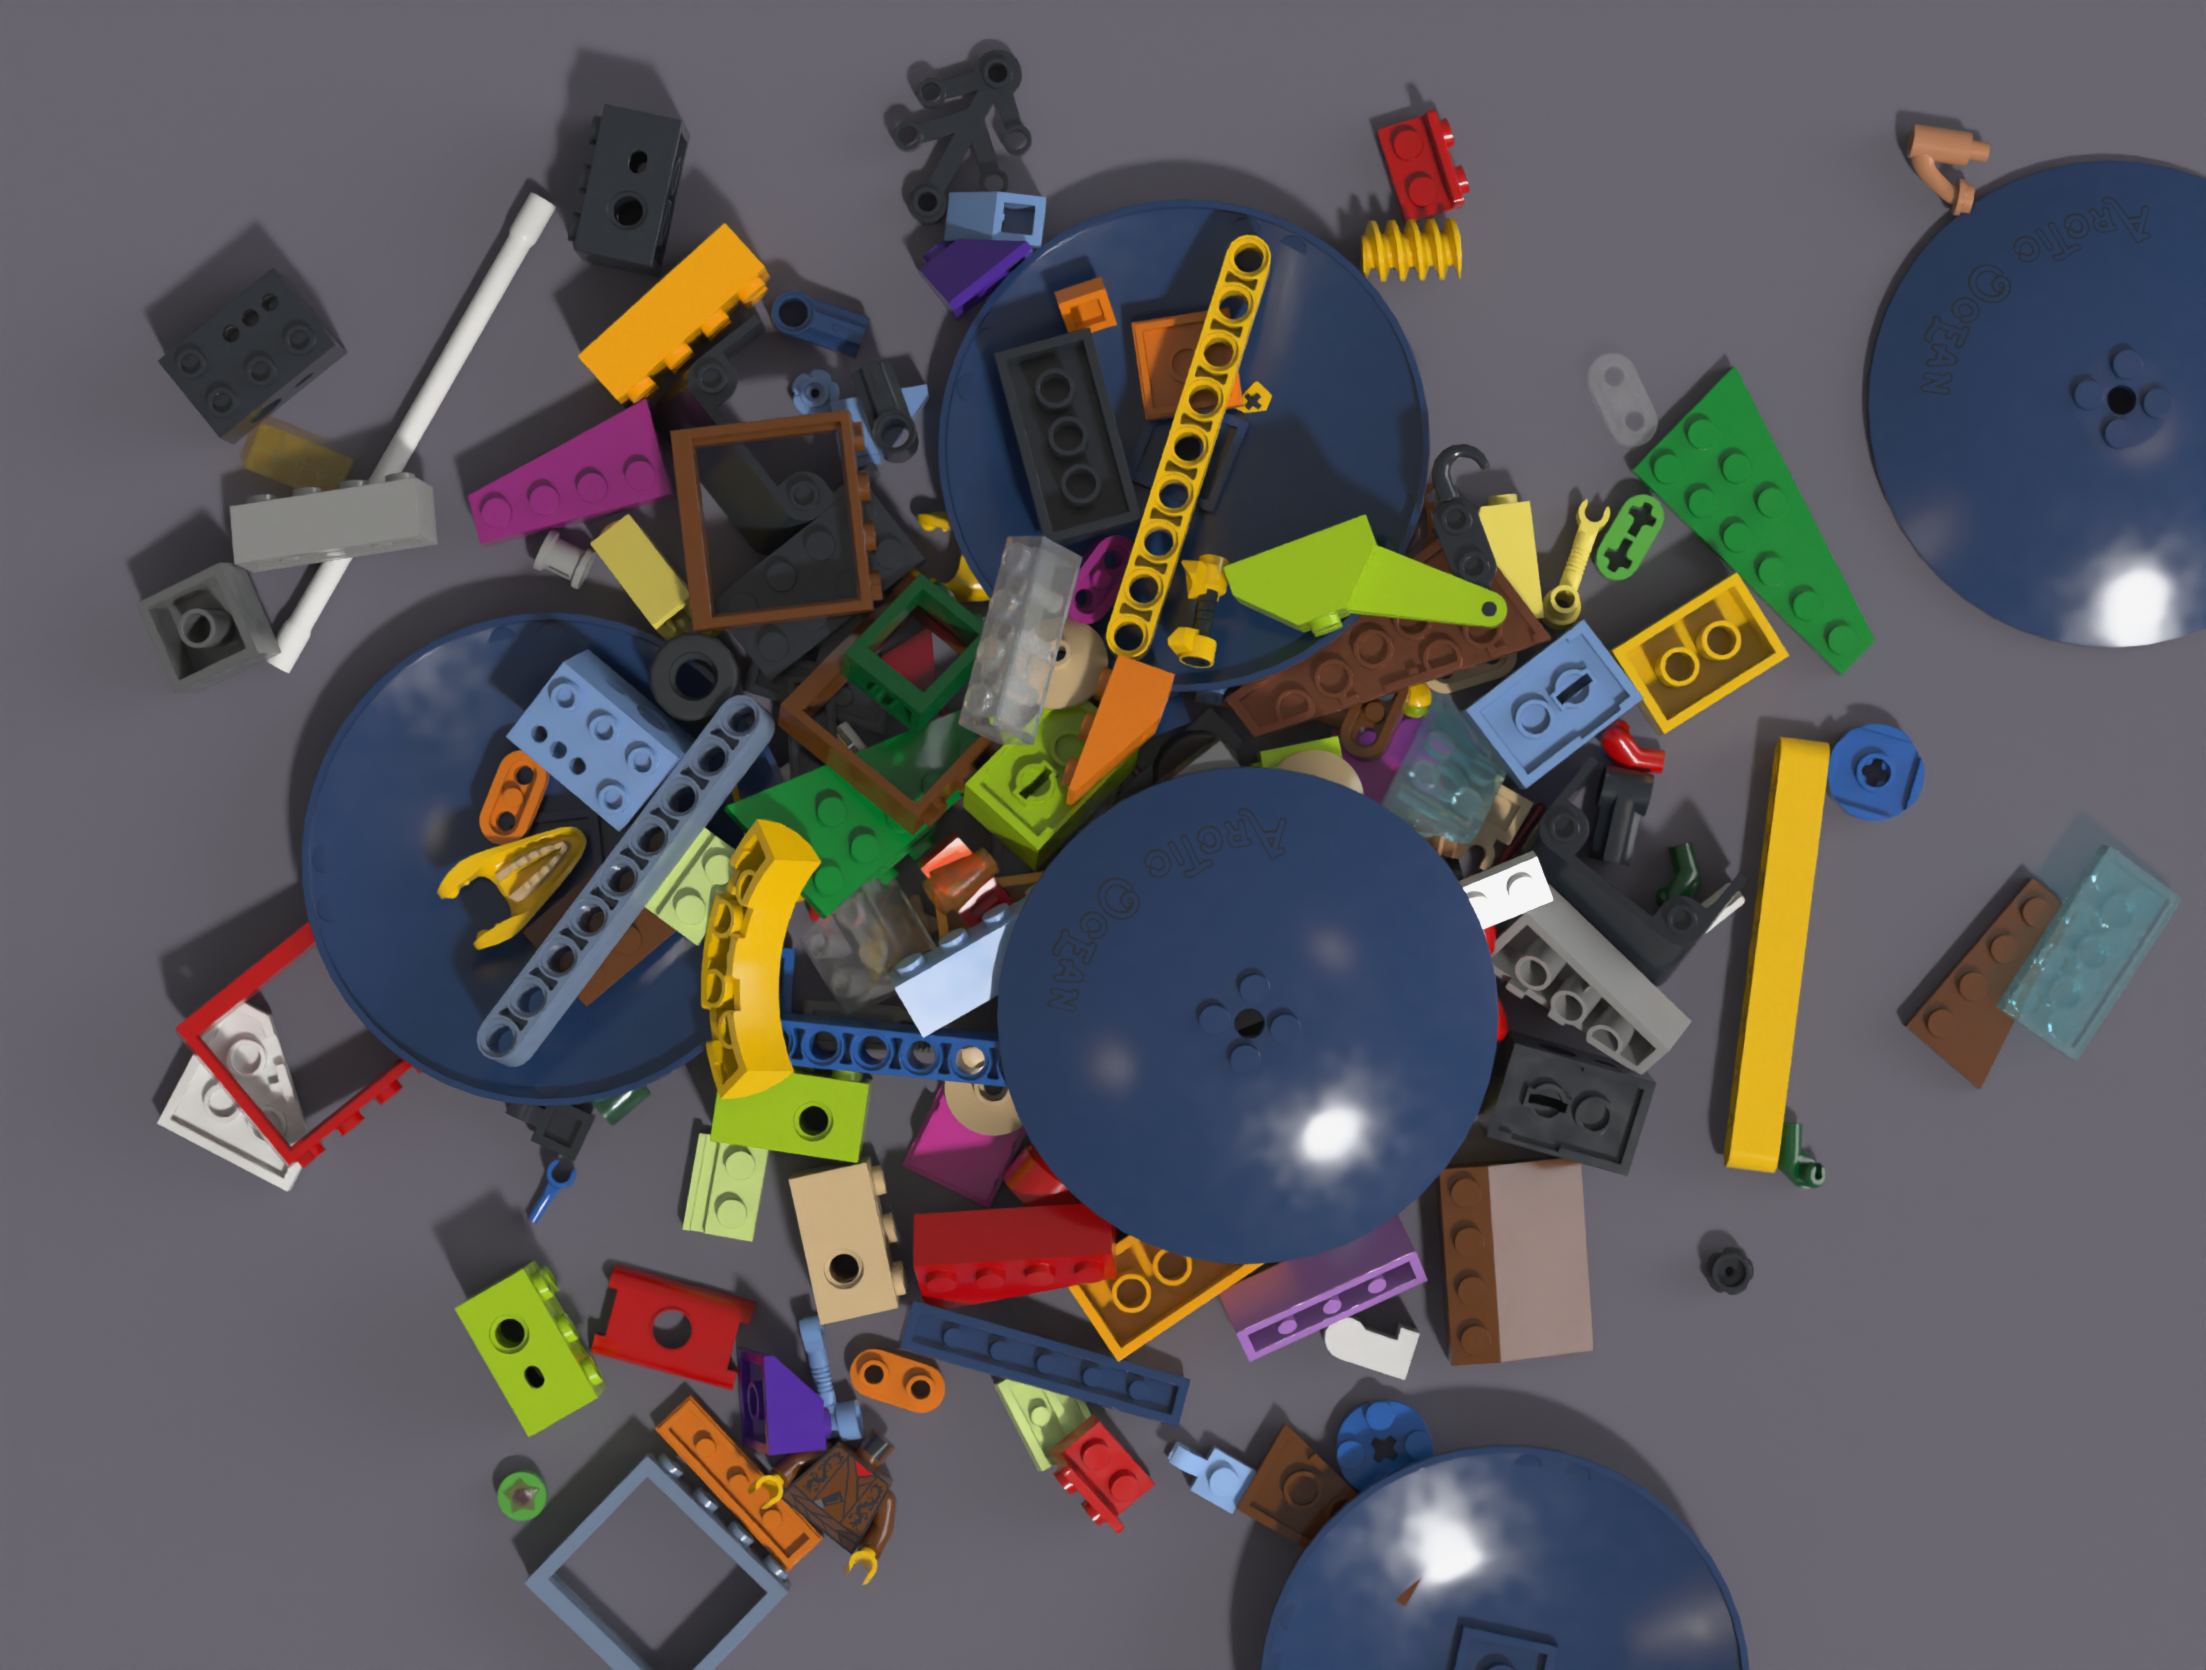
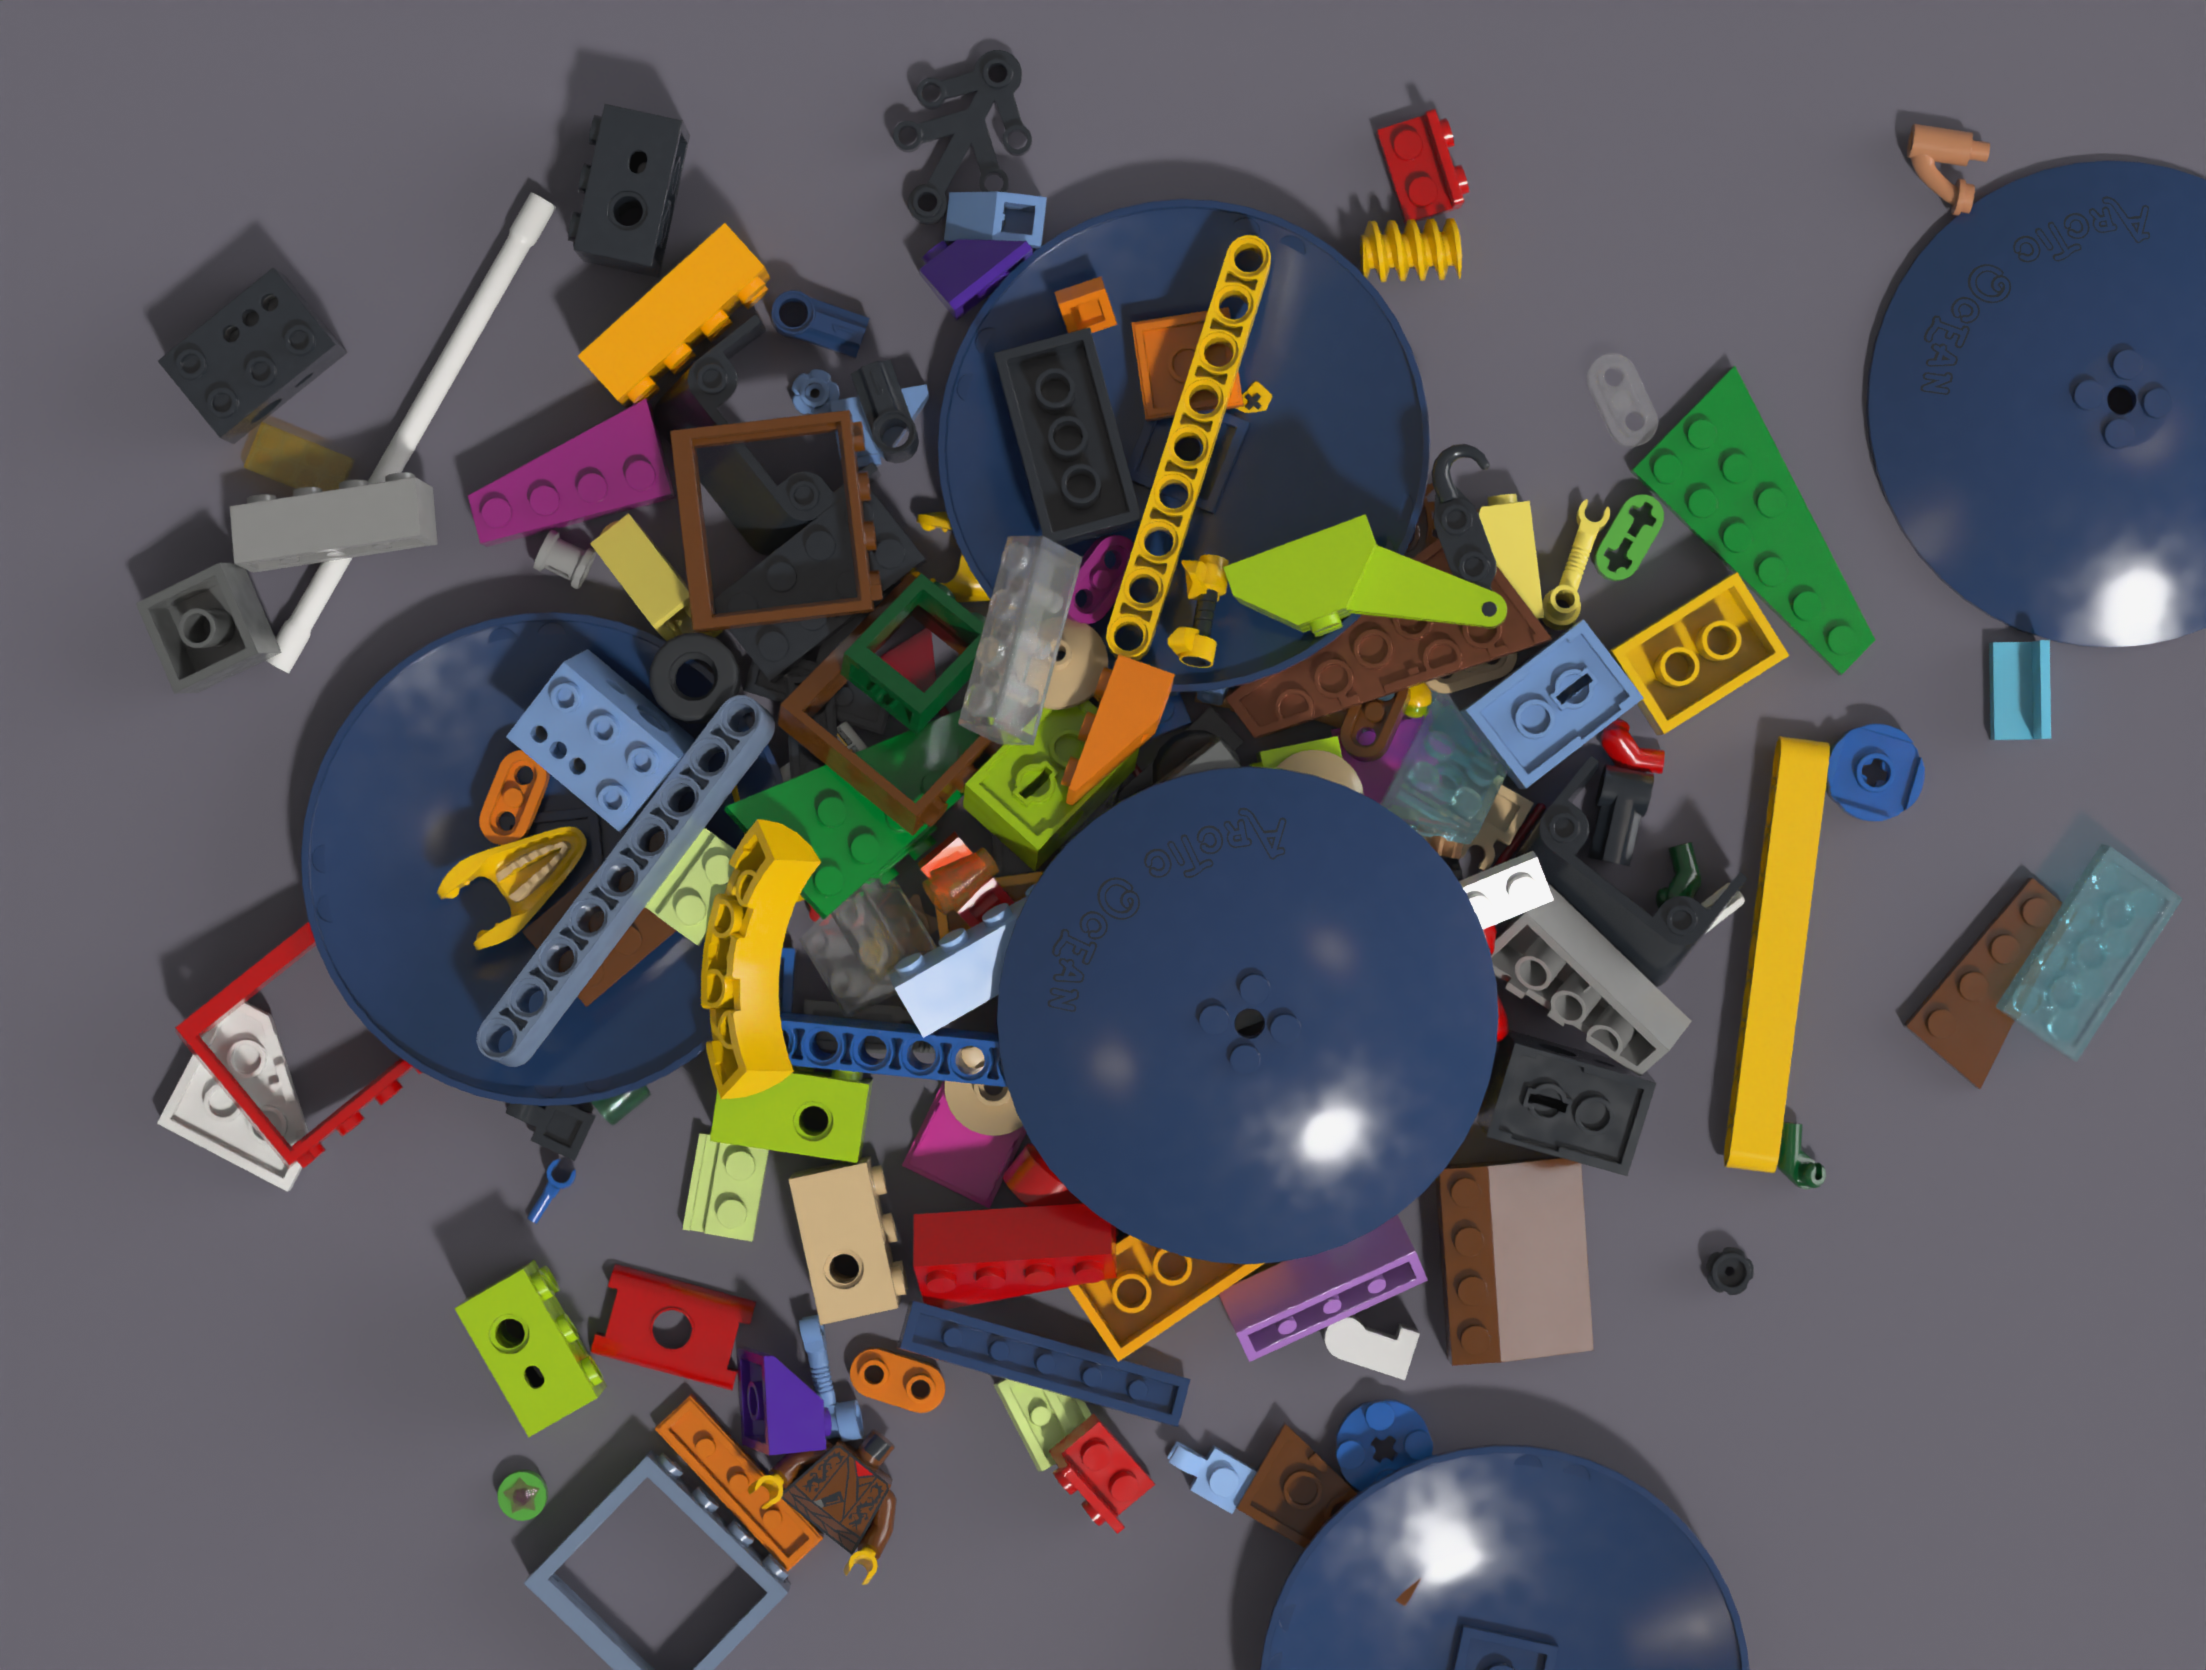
none -> medium azure panel [1989,640,2051,740]

